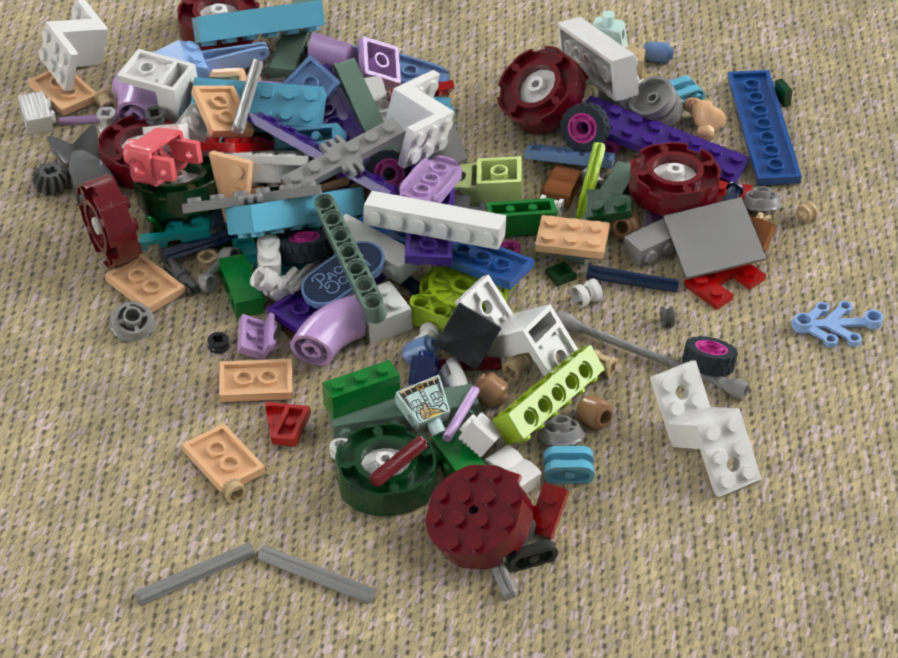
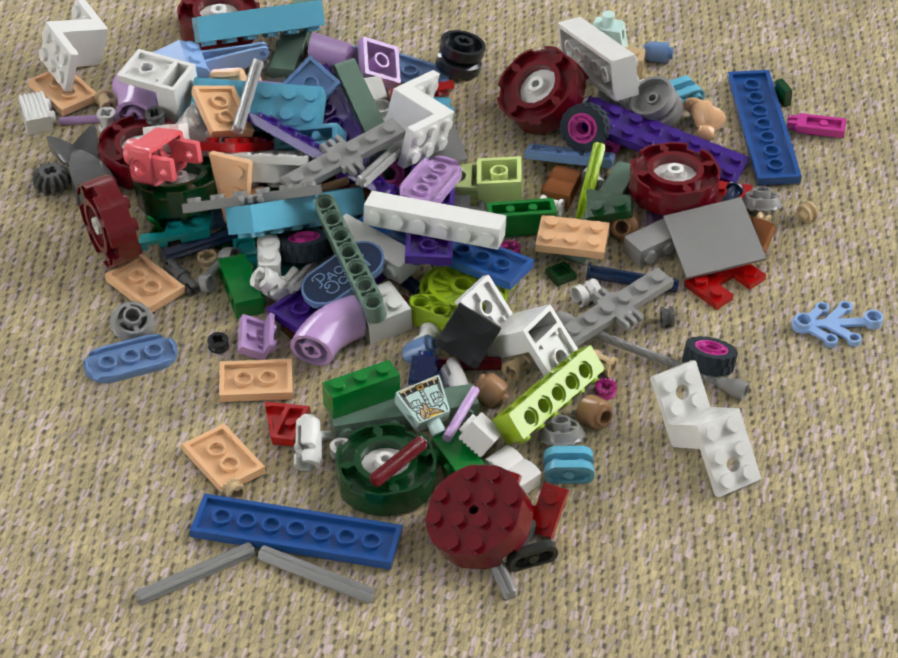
none -> medium blue tile [83,334,178,383]
none -> blue plate [190,493,403,570]
none -> white piece [294,414,332,471]
none -> light grey axle [356,138,404,188]
none -> black wheel [435,30,486,80]
none -> light grey hinge [563,267,674,347]
none -> dark pink bush [595,378,617,400]
none -> dark pink hinge [786,113,847,138]

